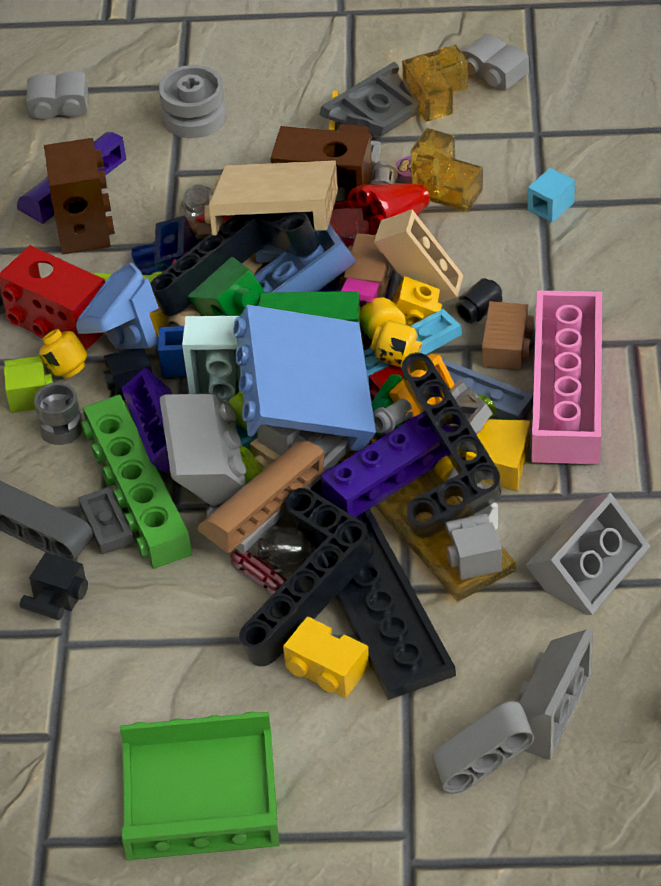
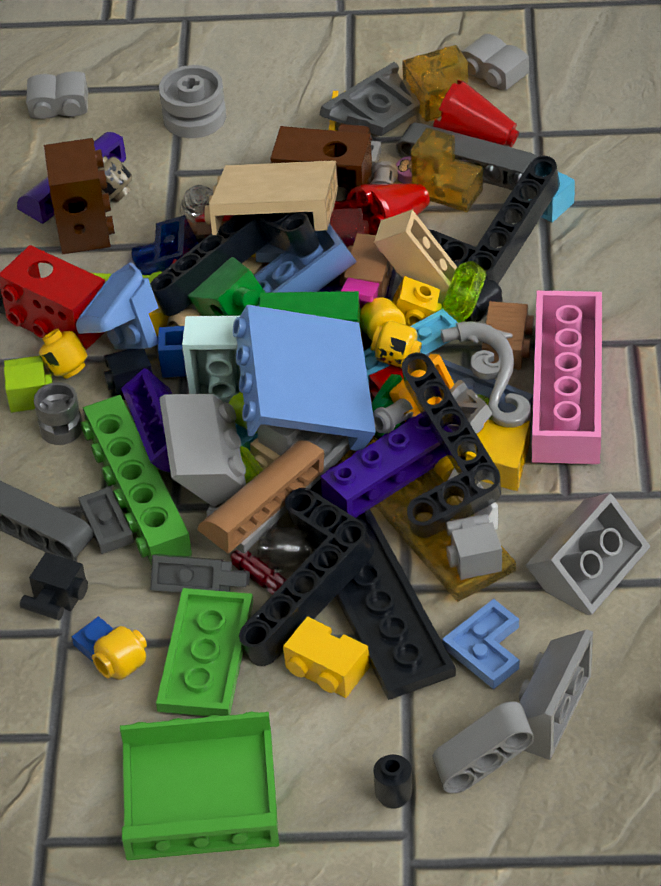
none -> blue plate [72,616,113,662]
none -> yellow head [92,626,147,680]
none -> dark tan head [99,156,132,201]
none -> dark grey hinge [150,554,250,593]
none -> bright green plate [156,588,253,716]
none -> black brick [373,754,413,809]
none -> dark grey beam [396,123,538,190]
none -> black beam [428,155,560,287]
none -> red cone [433,79,519,148]
none -> light grey plant [441,321,531,428]
none -> clear neon green plate [442,261,486,323]
none -> medium blue plate [442,599,520,689]

